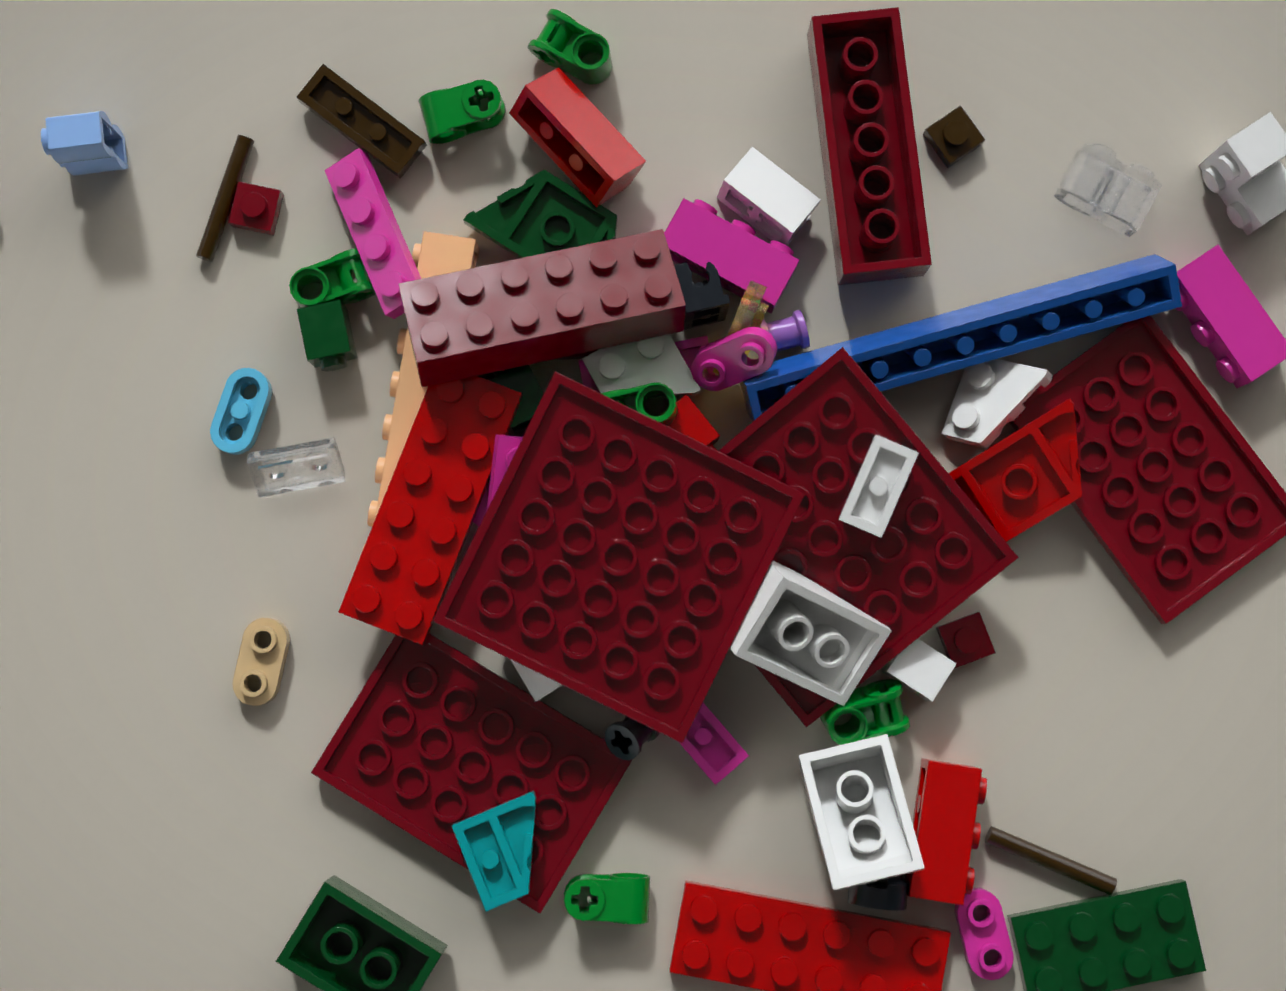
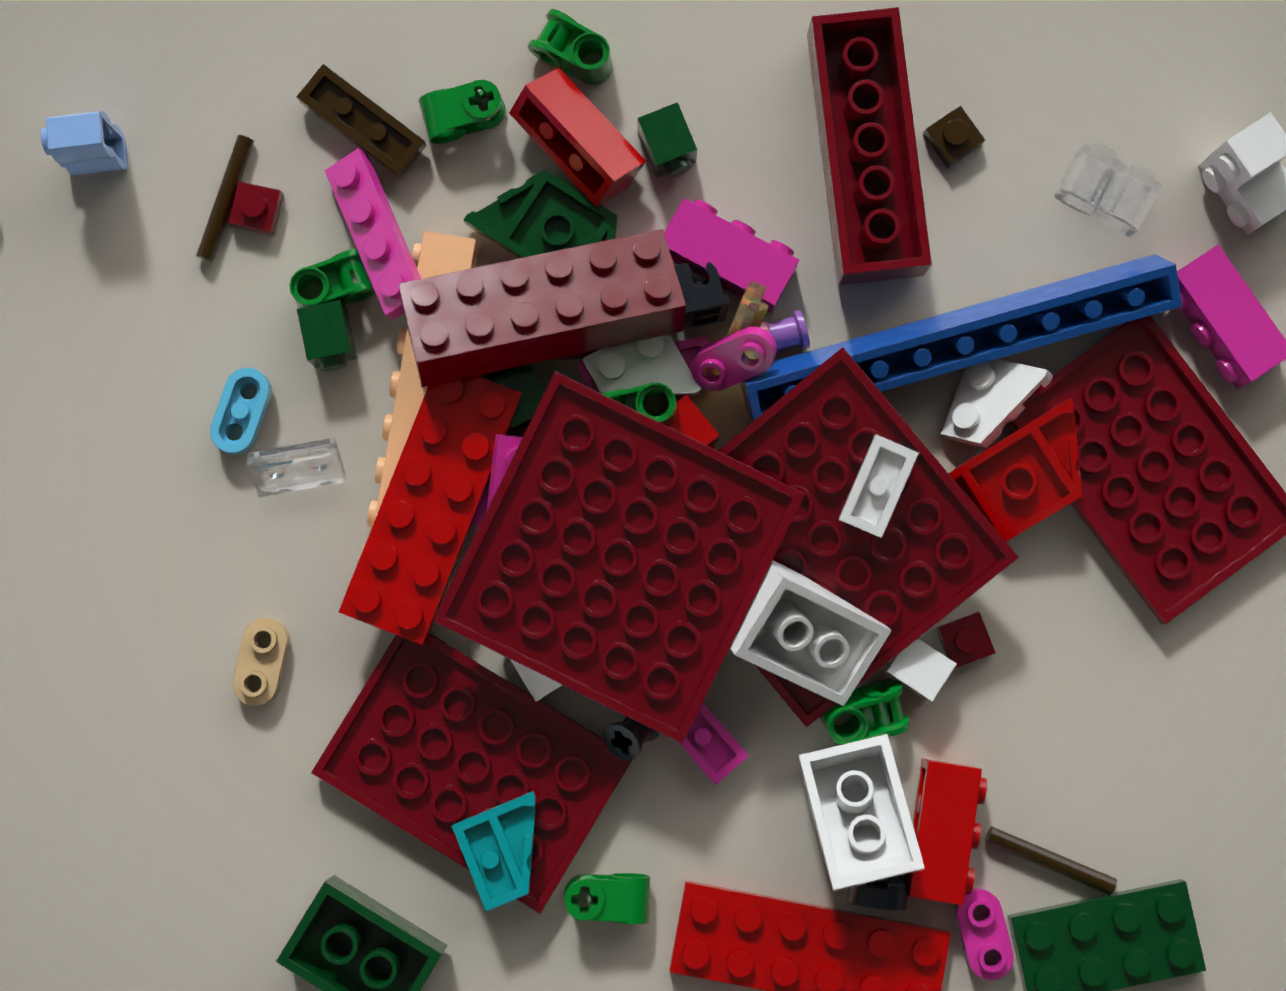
white hinge [717,147,821,246] -> none
none -> dark green brick [637,102,698,177]

